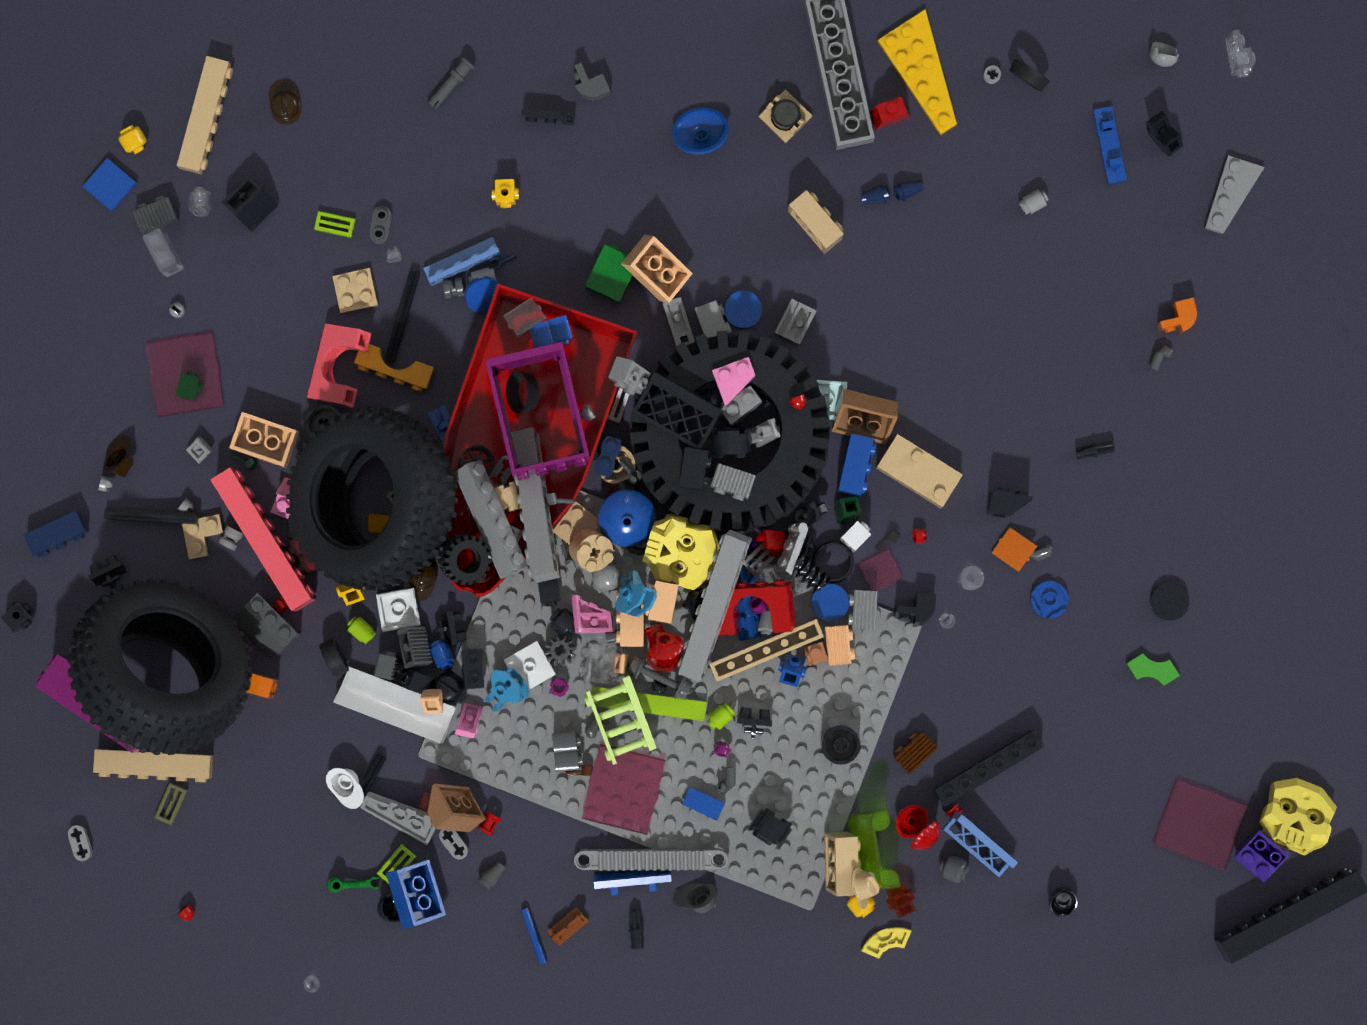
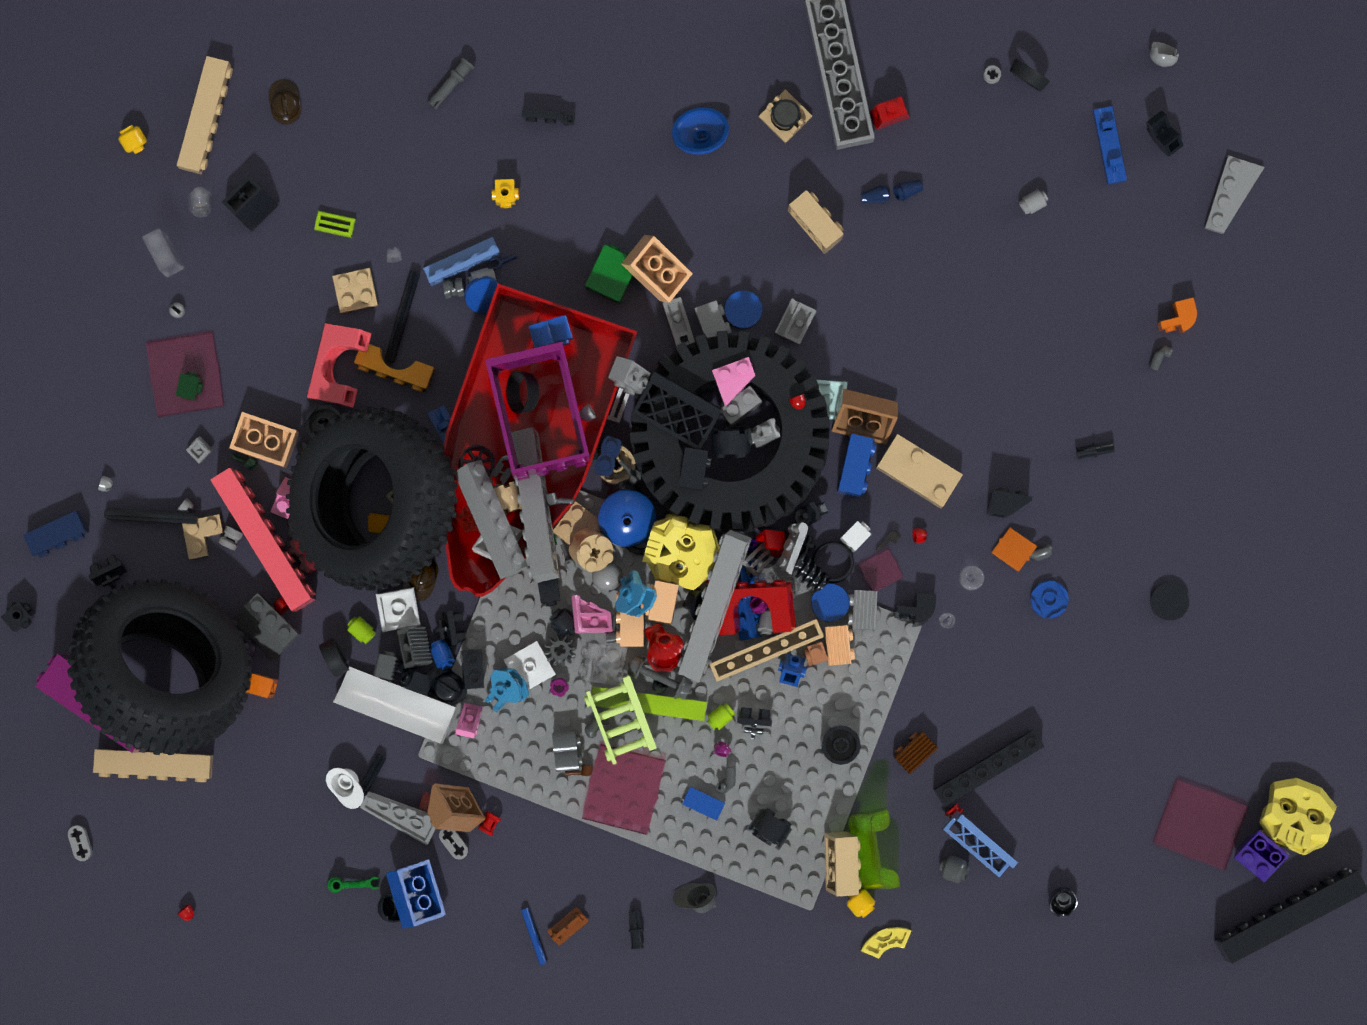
blue tile [82,158,137,212] -> none
dark brown piece [103,435,134,478] -> none
dark grey brick [132,196,179,235] -> none
olive tile [154,782,188,826] -> none
clear hinge [304,976,320,993] -> none
yellow brick [336,583,365,606] -> none
dark grey plate [369,206,392,245] -> none
lime tile [377,844,417,884] -> none
light nougat slope [420,689,443,713] -> none
black tyre [438,533,492,585] -> none
dark grey cone [477,861,506,890] -> none
clear piece [503,298,546,337] -> none
dark grey brick [573,63,611,101] -> none
light grey gear [574,848,729,871] -> none
blue hinge [594,870,672,895] -> none
light nougat slope [613,653,629,674] -> none
light grey brick [711,463,756,501] -> none
dark green brick [834,496,862,524] -> none
tan piece [851,867,880,910] -> none
yellow wing [878,9,957,136] -> none
clear red brick [886,883,917,918] -> none
red animal [895,805,940,850] -> none
bright green tile [1126,653,1180,686] -> none
clear plate [1225,30,1256,78] -> none

